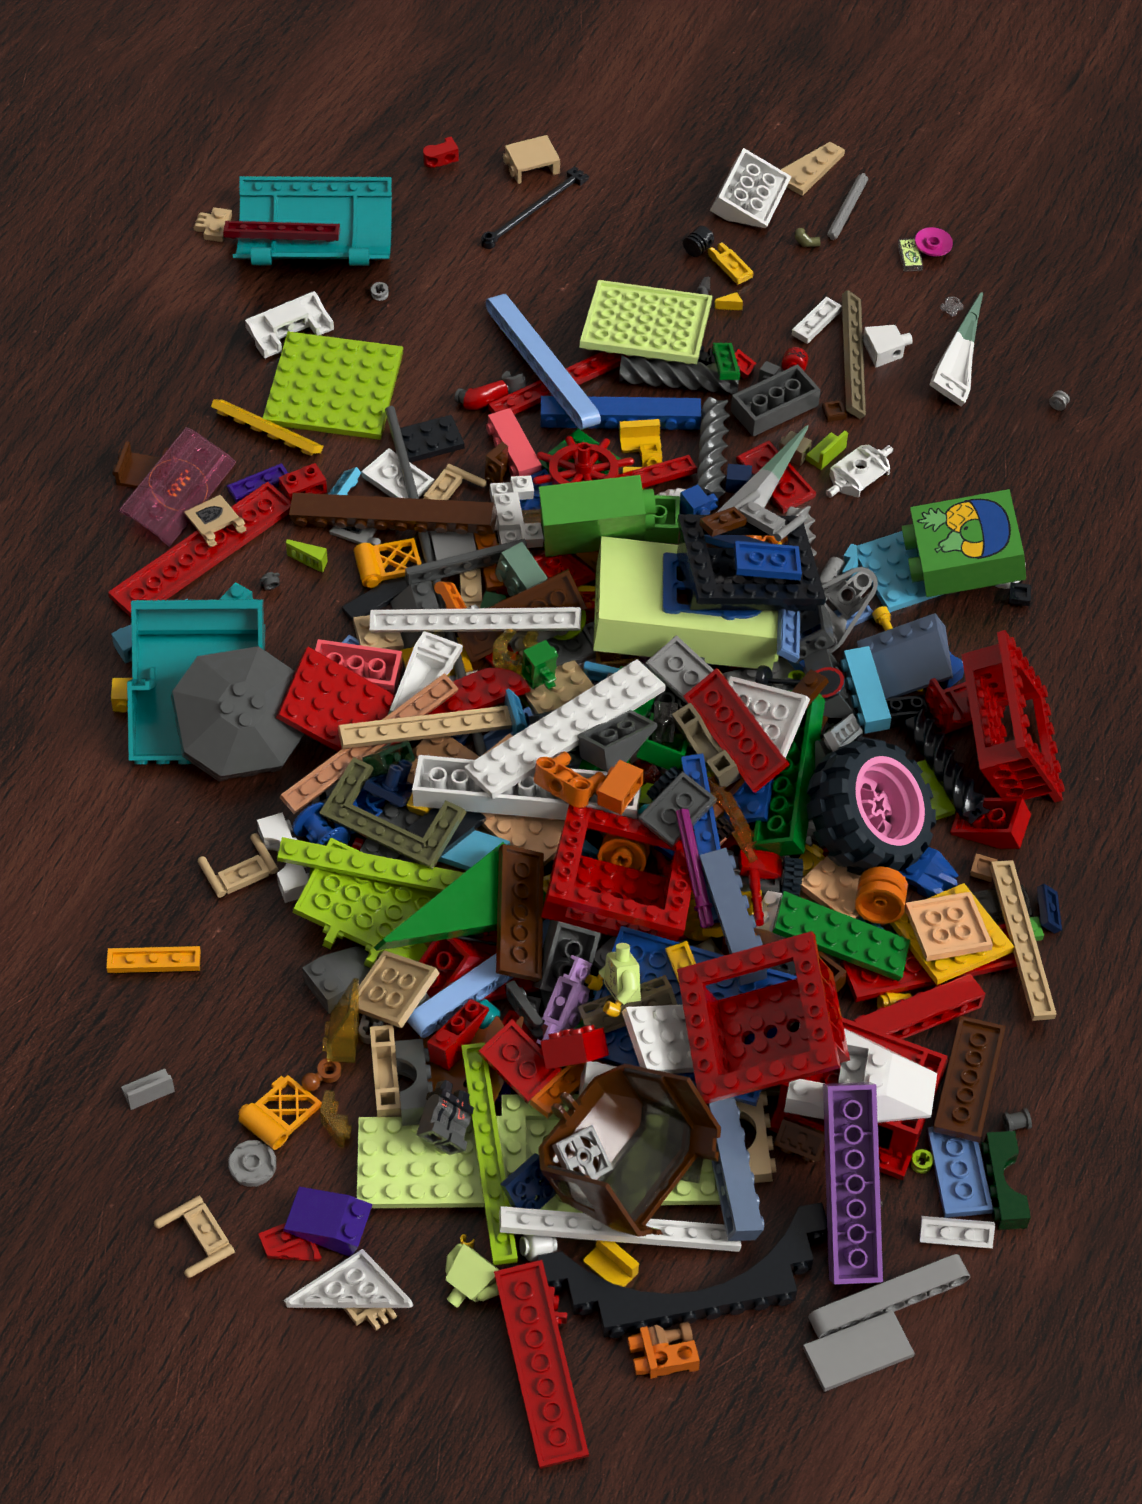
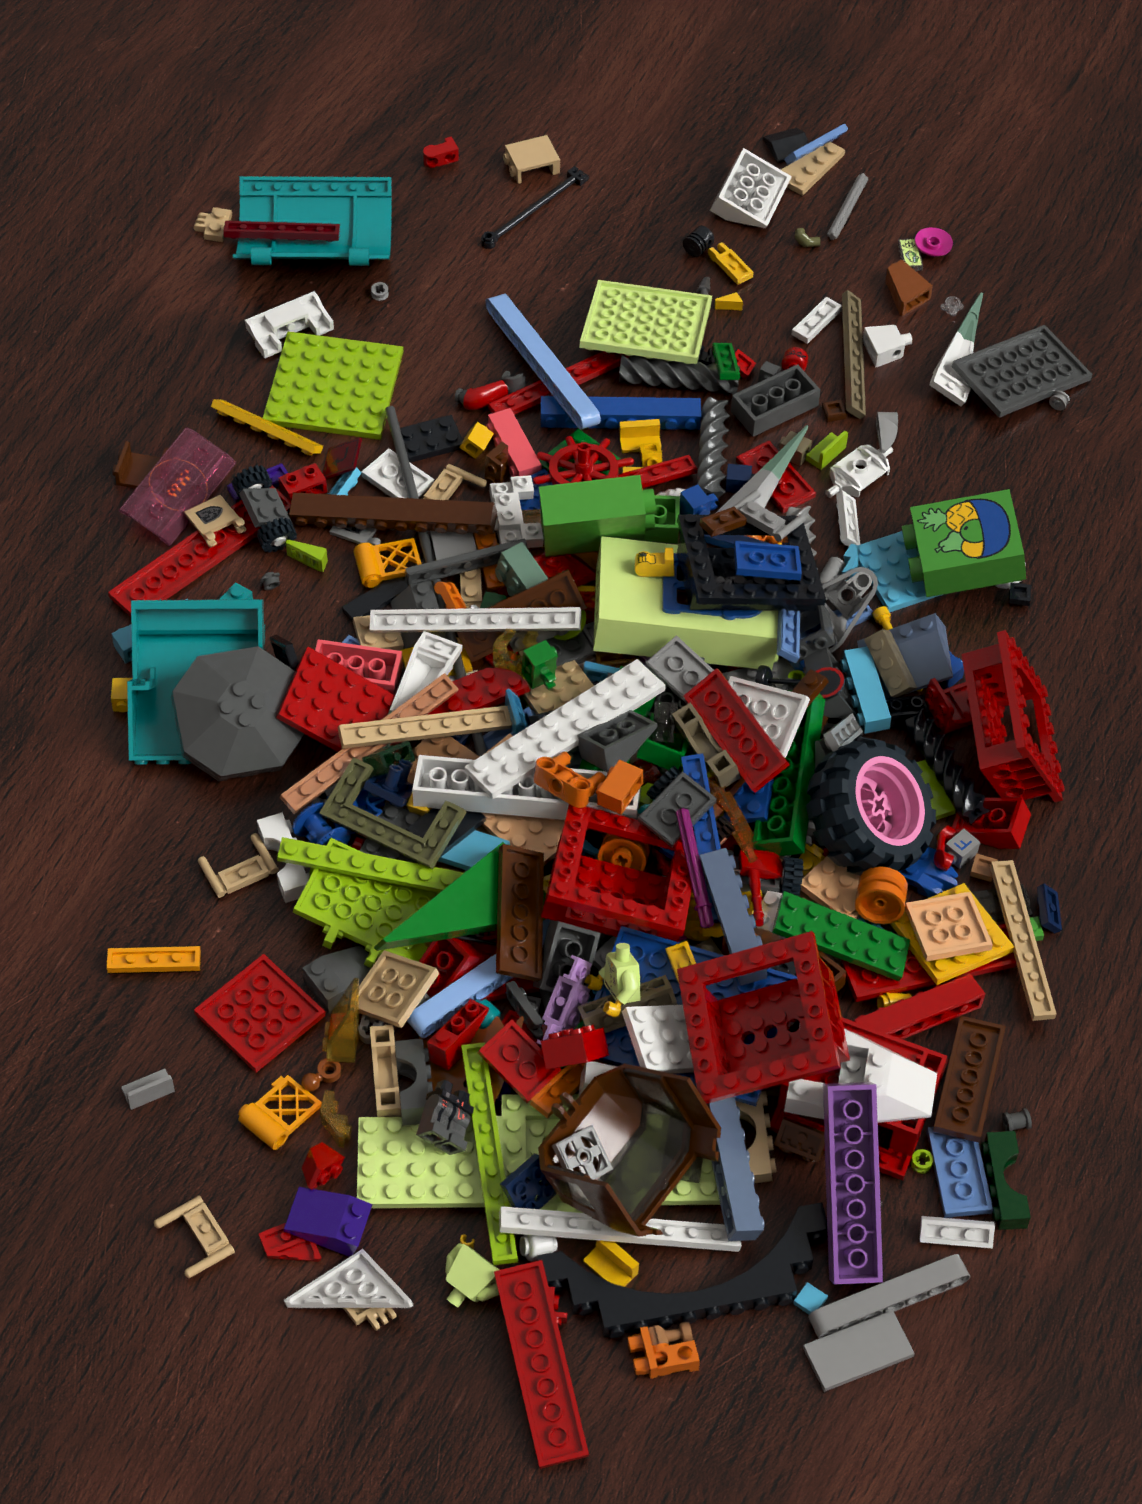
light grey tile [229,1140,276,1187] -> none
none -> red plate [194,954,326,1073]
none -> plate [231,465,297,553]
none -> black tile [269,635,299,671]
none -> red slope [302,1142,345,1190]
none -> dark red piece [323,437,362,479]
none -> yellow brick [459,422,494,459]
none -> yellow leg [635,548,674,577]
none -> black slope [763,127,809,163]
none -> medium blue tile [784,124,848,165]
none -> medium azure tile [793,1282,828,1314]
none -> white plate [836,490,860,547]
none -> dark tan brick [864,629,917,698]
none -> light grey piece [876,412,898,454]
none -> dark orange slope [885,259,933,316]
none -> red bar [934,825,956,872]
none -> light grey brick [945,829,980,869]
none -> dark grey plate [951,325,1093,418]

